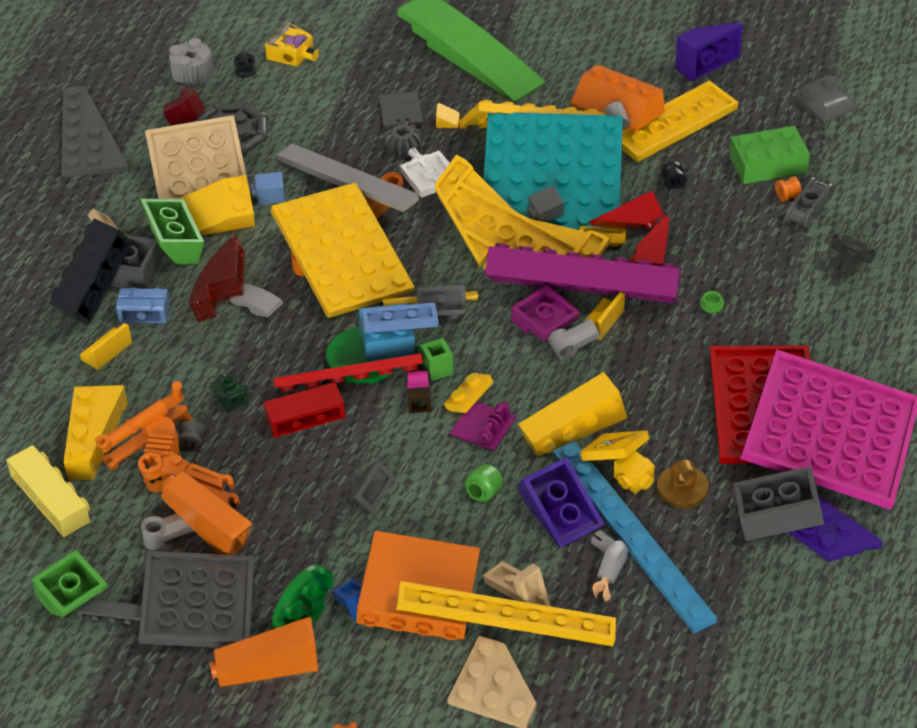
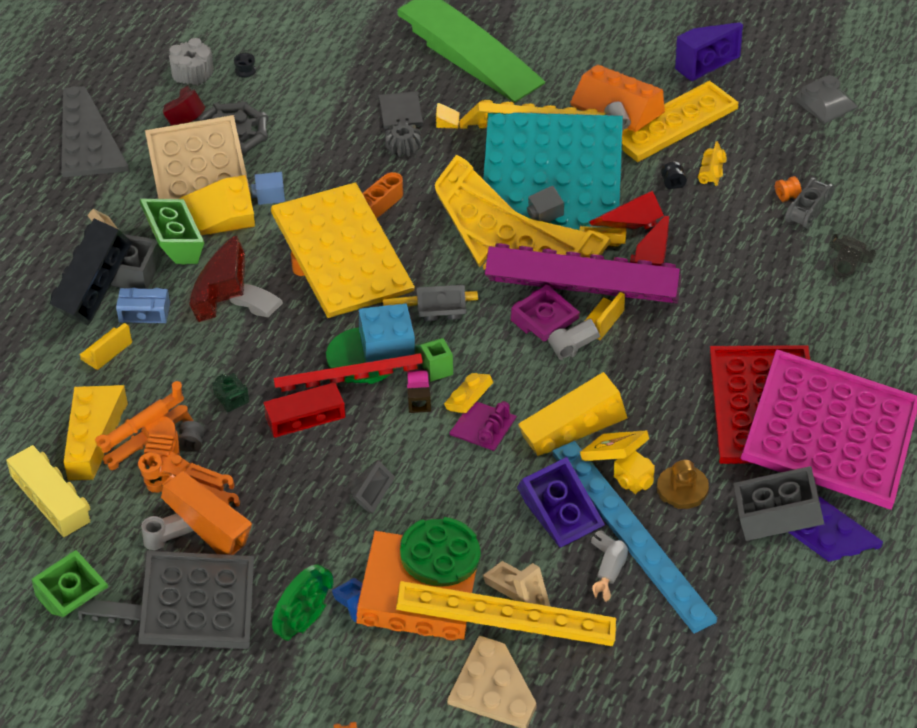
orange slope [210,617,318,687] -> none
yellow torso [265,22,319,66] -> none
light grey tile [277,143,419,212] -> none
medium blue plate [362,303,438,333] -> none
white plate [400,148,450,198] -> none
bright green head [465,464,503,502] -> none
bright green plate [700,291,724,313] -> none
bright green brick [729,126,810,184] -> none
none -> green tile [400,517,481,586]
none -> yellow hinge [698,141,726,186]

